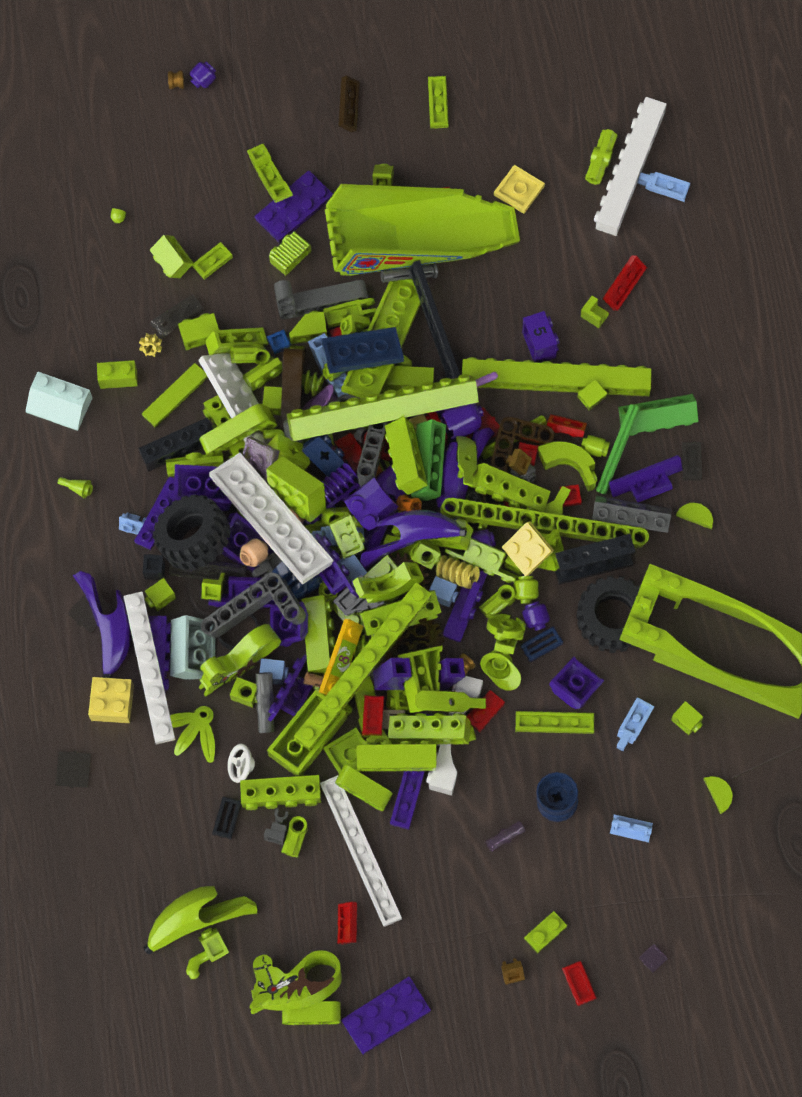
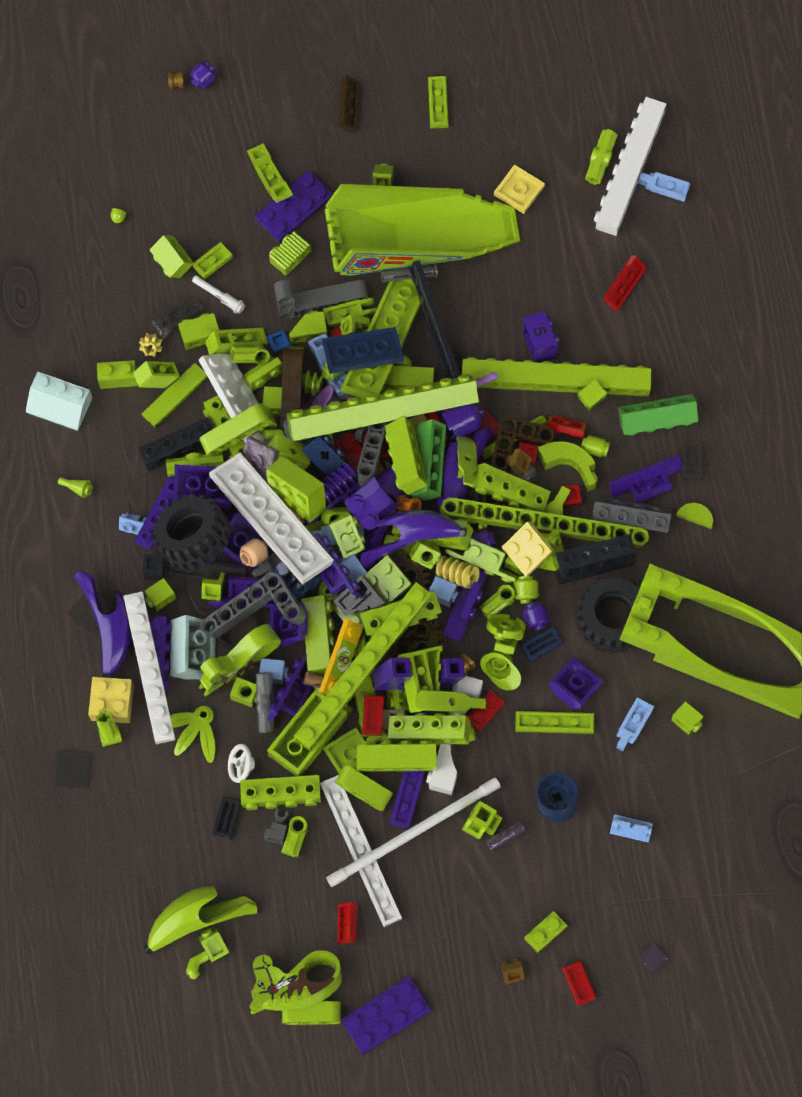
lime arch [352,562,424,603] -> none
lime panel [581,296,609,328] -> none
bright green axle [596,404,640,494] -> none
lime tile [704,776,733,814] -> none
none -> lime piece [96,710,122,747]
none -> lime brick [133,361,179,388]
none -> white pin [192,275,245,314]
none -> white piece [326,777,501,887]
none -> lime brick [462,801,502,839]

